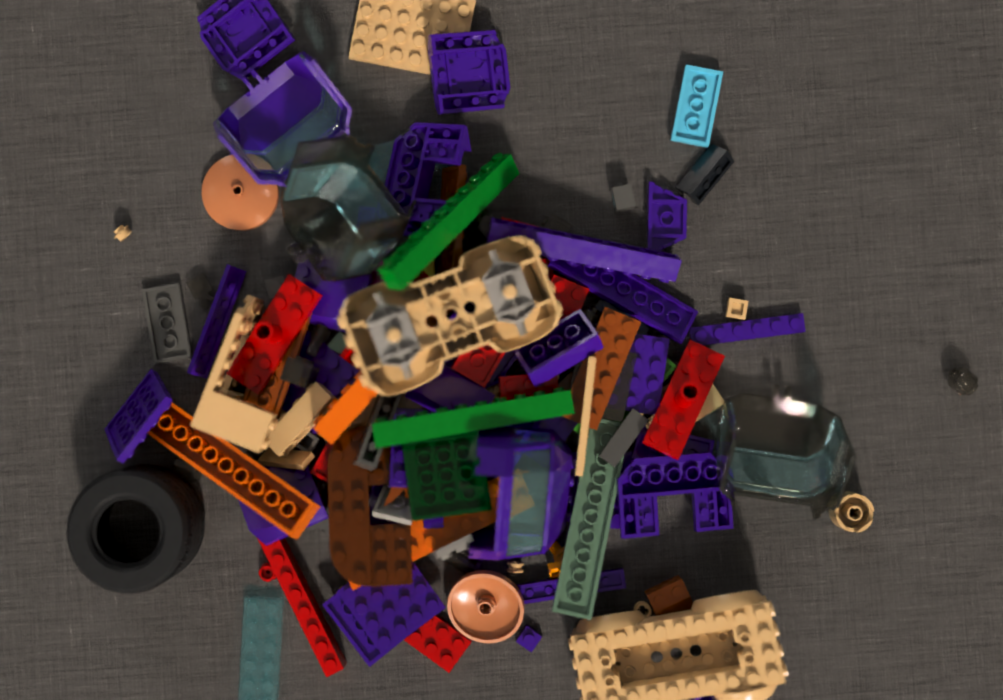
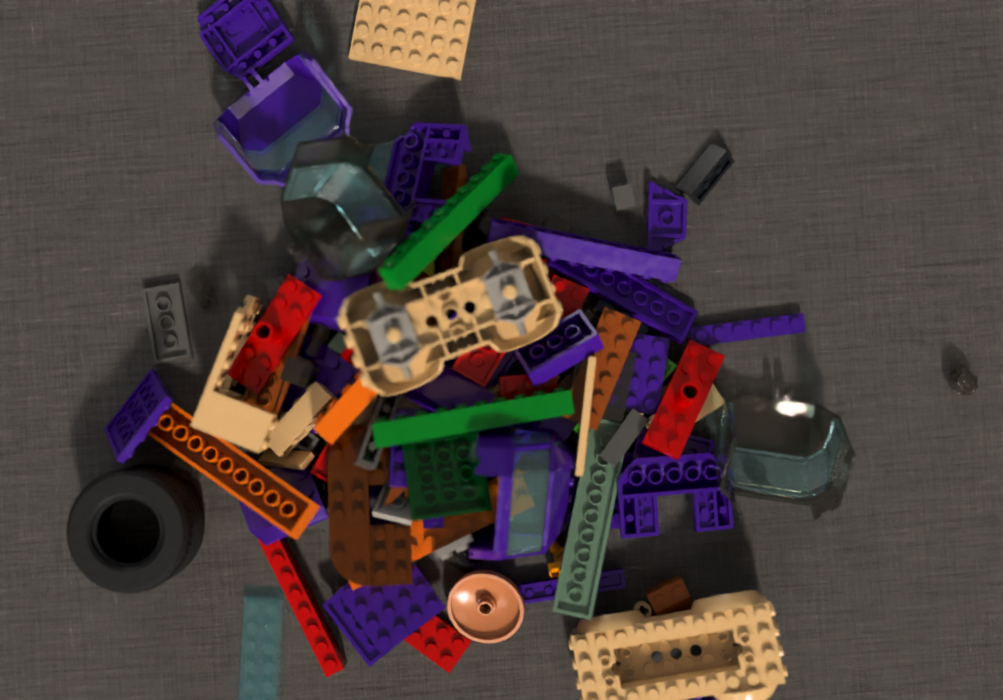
tan plate [114,225,132,242] -> none
dark purple plate [187,264,247,379] -> none
nougat dish [202,155,279,231] -> none
red plate [259,563,276,582] -> none
dark purple wedge [428,30,510,115] -> none
tan bush [507,561,524,573] -> none
dark purple plate [516,624,542,653] -> none
medium azure plate [670,64,723,148] -> none
tan plate [725,298,748,320] -> none
tan brick [828,491,874,532] -> none

